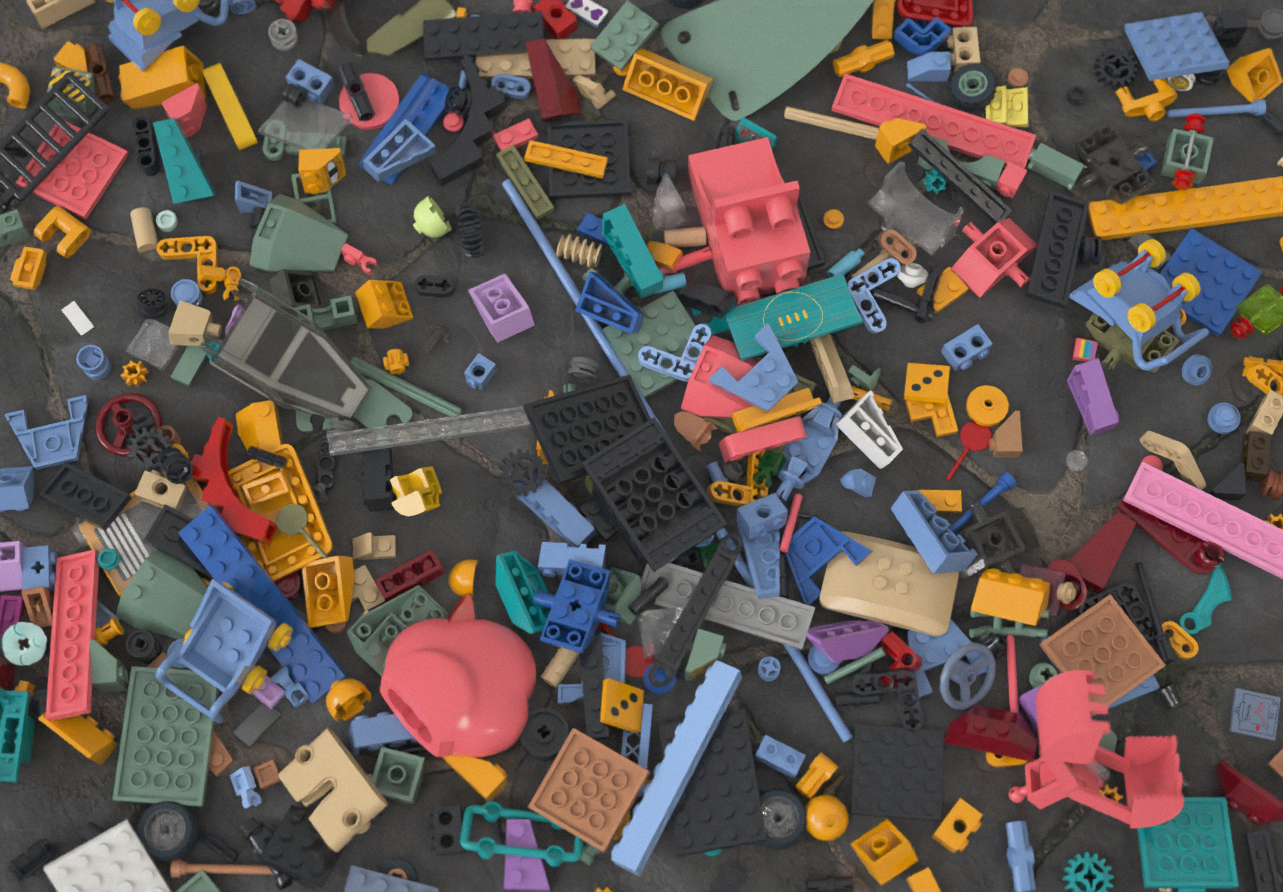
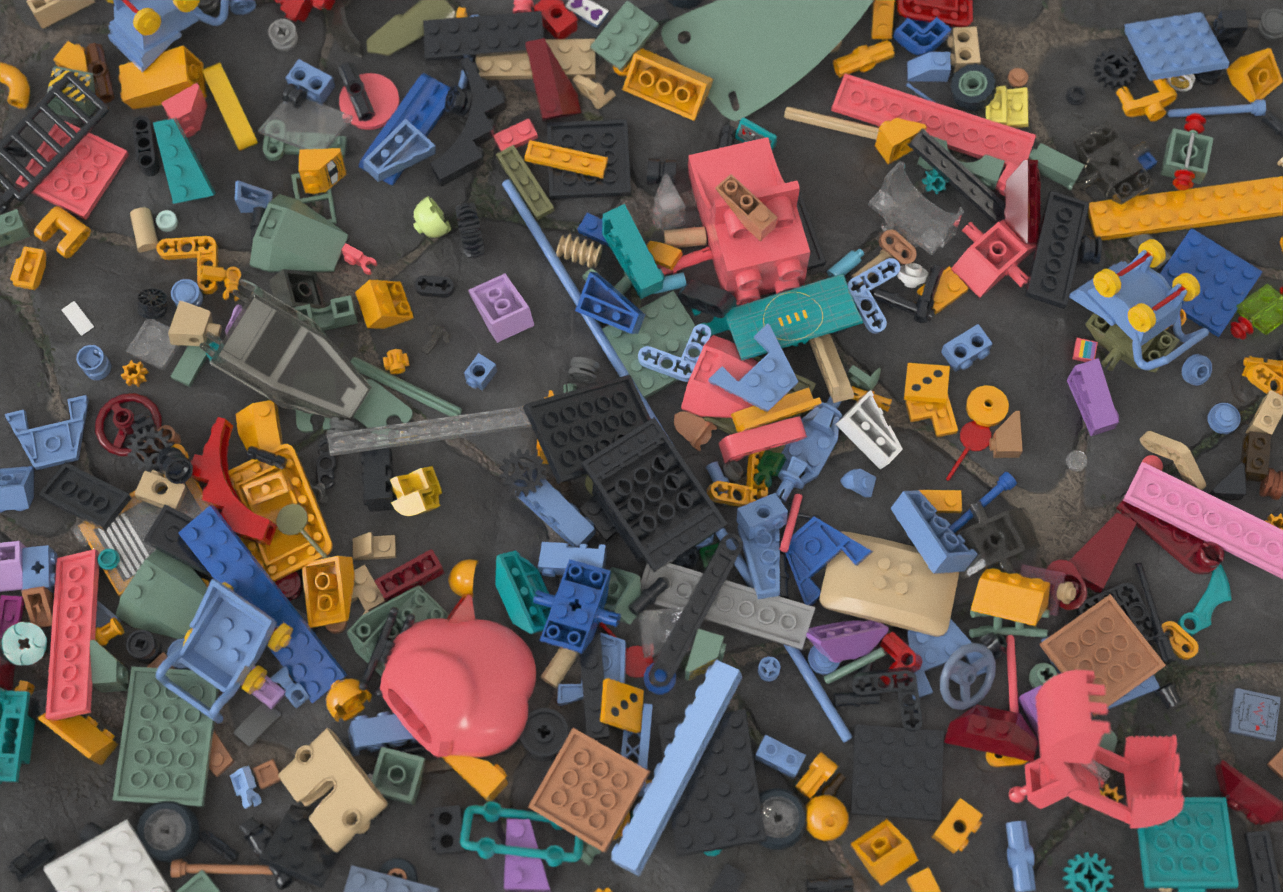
coral plate [443,113,464,133] -> none
medium blue plate [491,74,531,99] -> none
light orange plate [823,209,844,230] -> none
none -> black piece [359,607,415,697]
none -> nougat slope [715,174,777,241]
none -> wedge [1004,160,1040,243]

